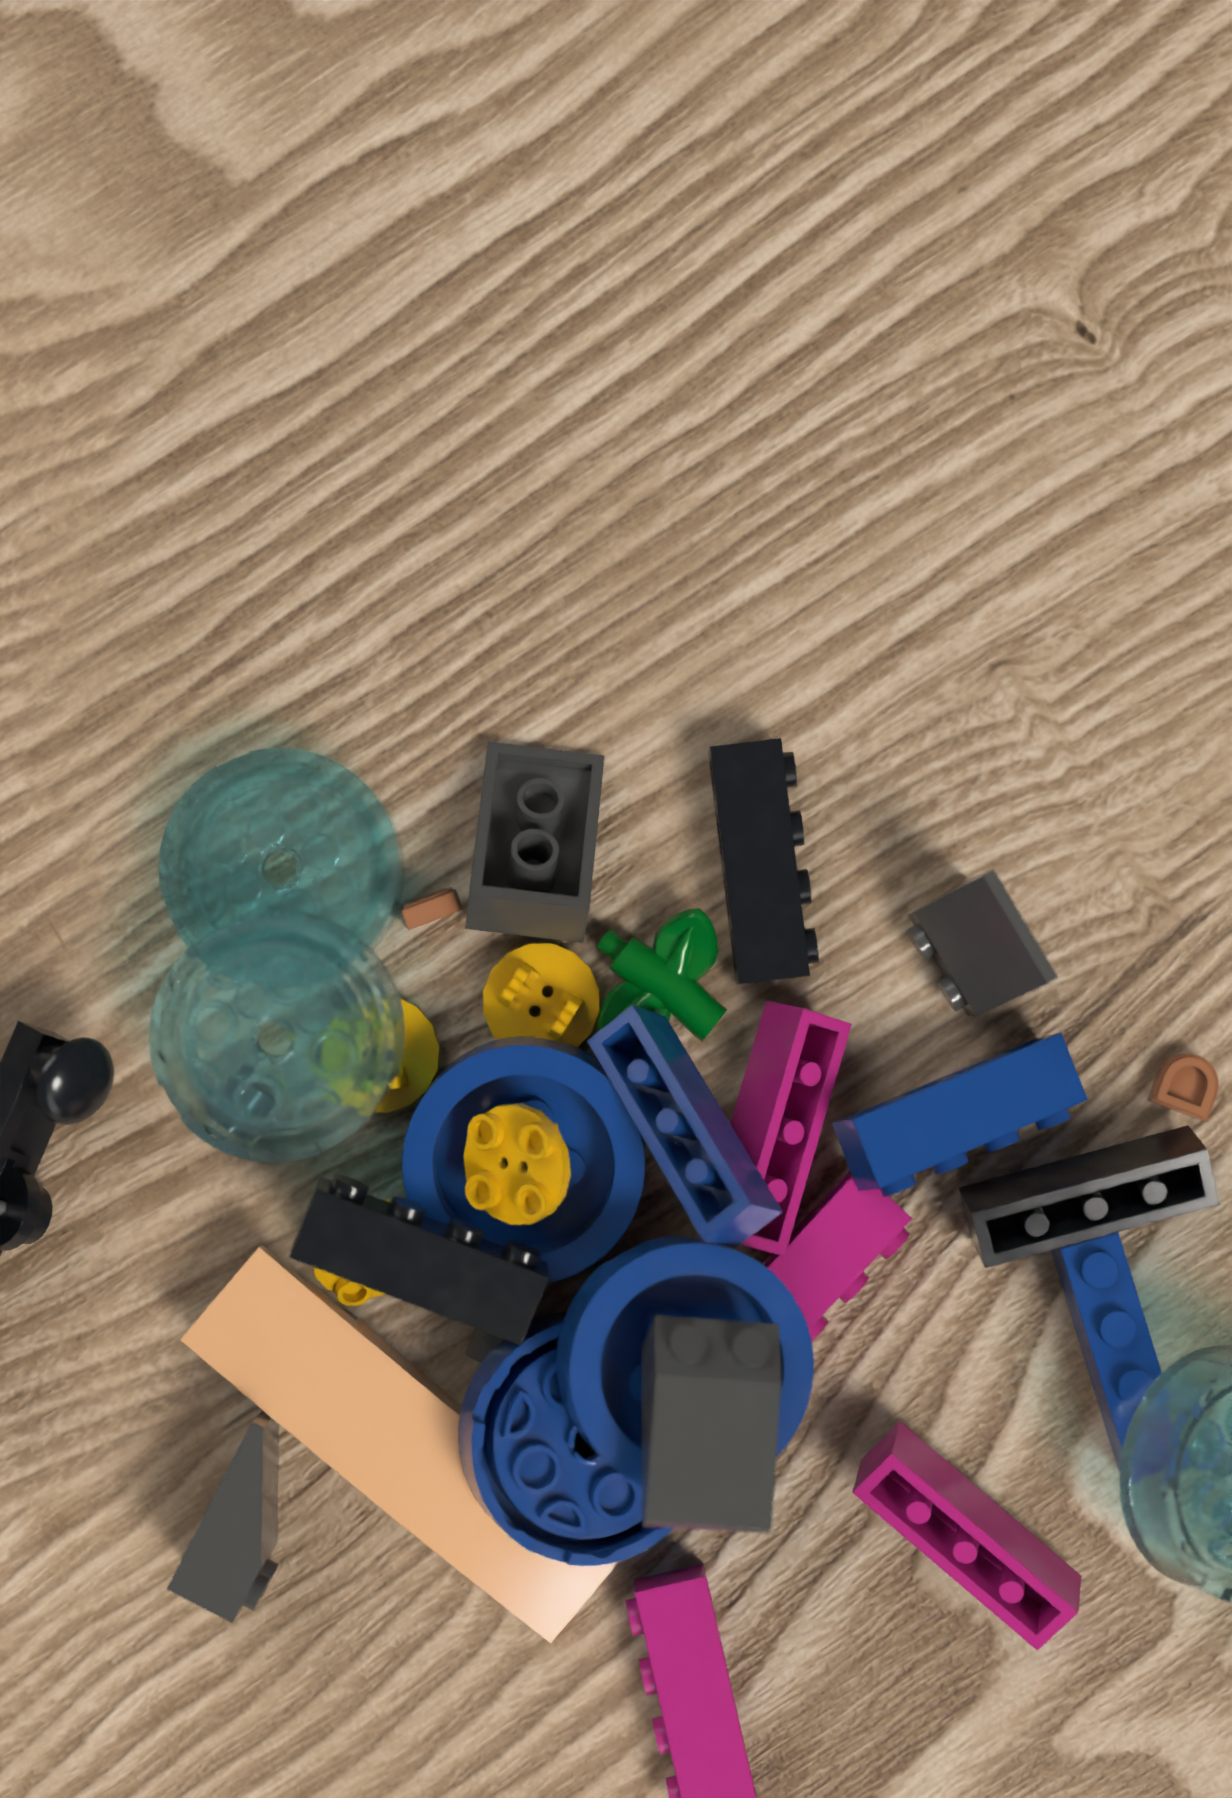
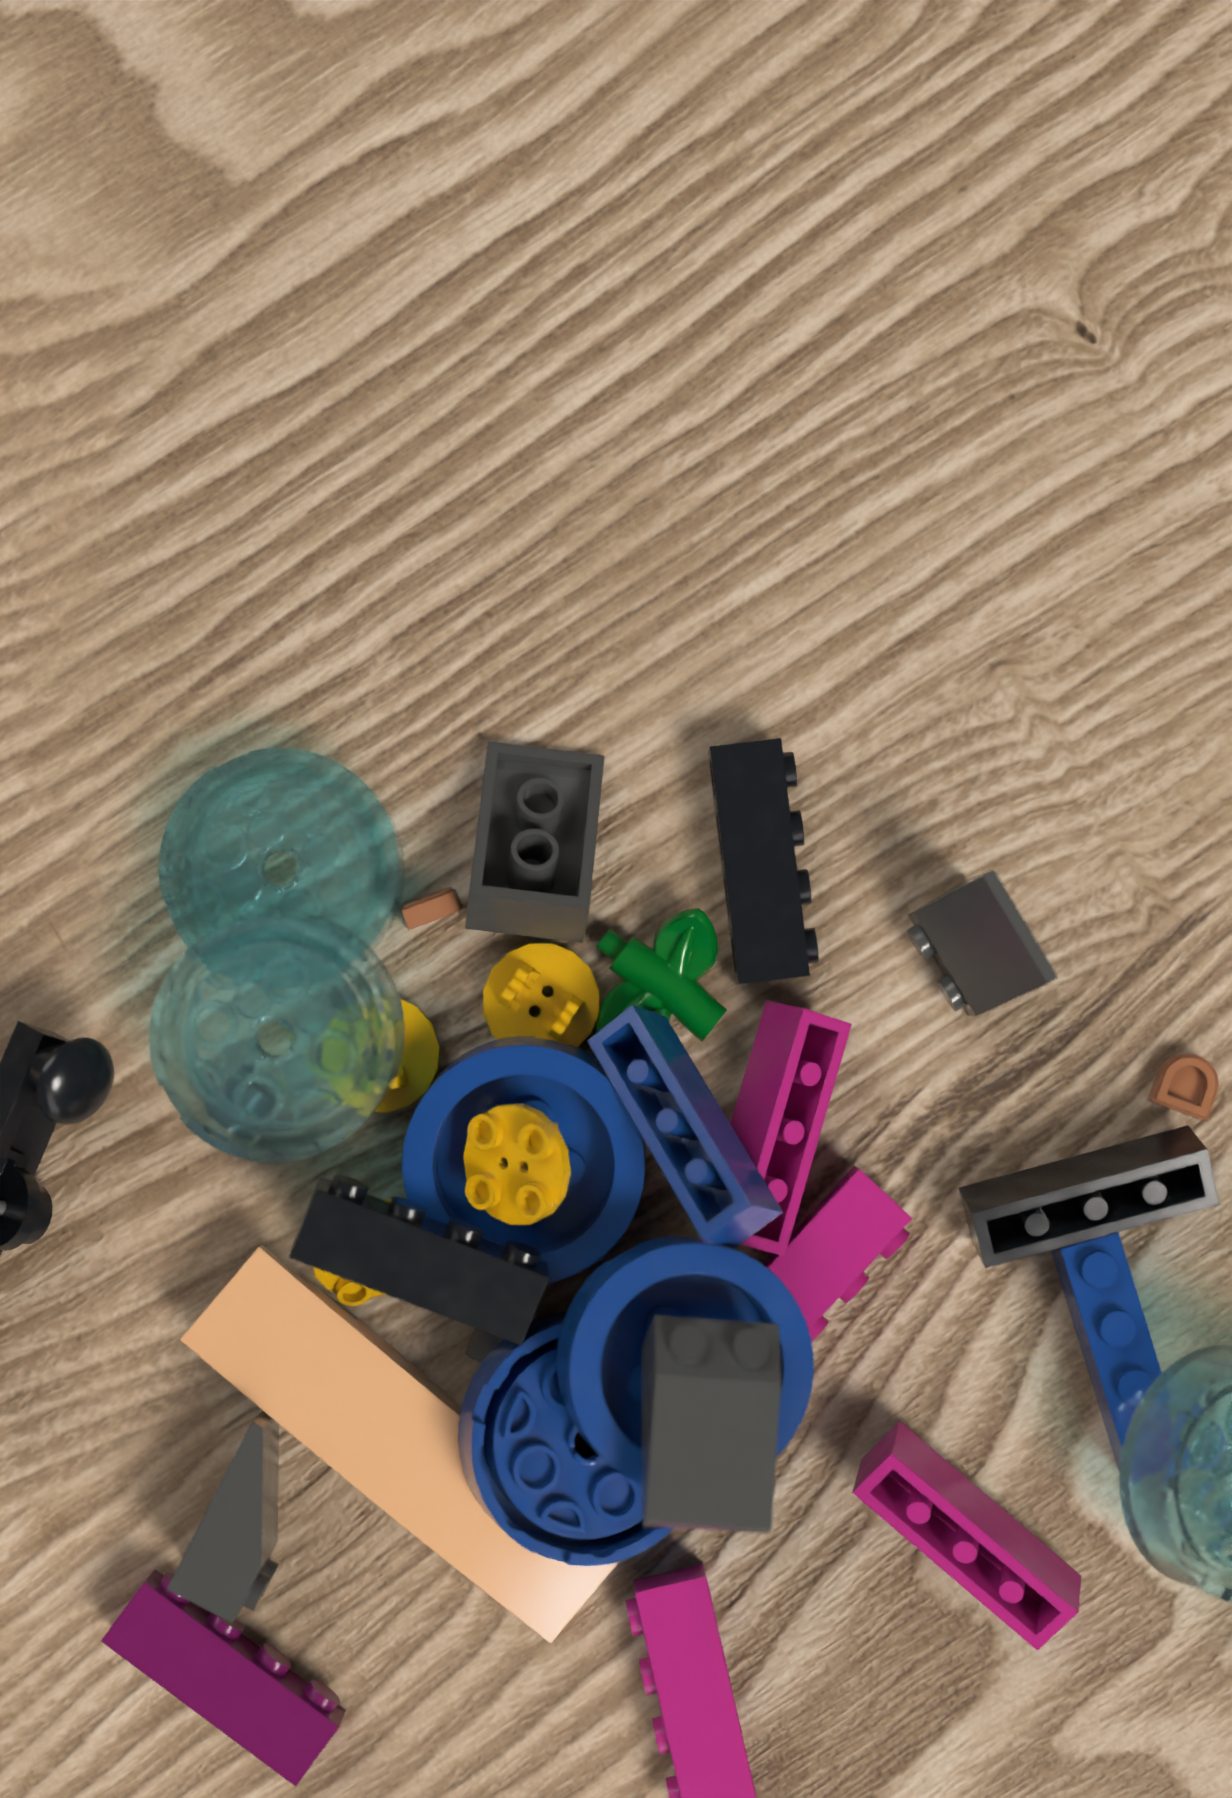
blue brick [832,1033,1088,1197] -> none
none -> magenta brick [101,1569,345,1787]

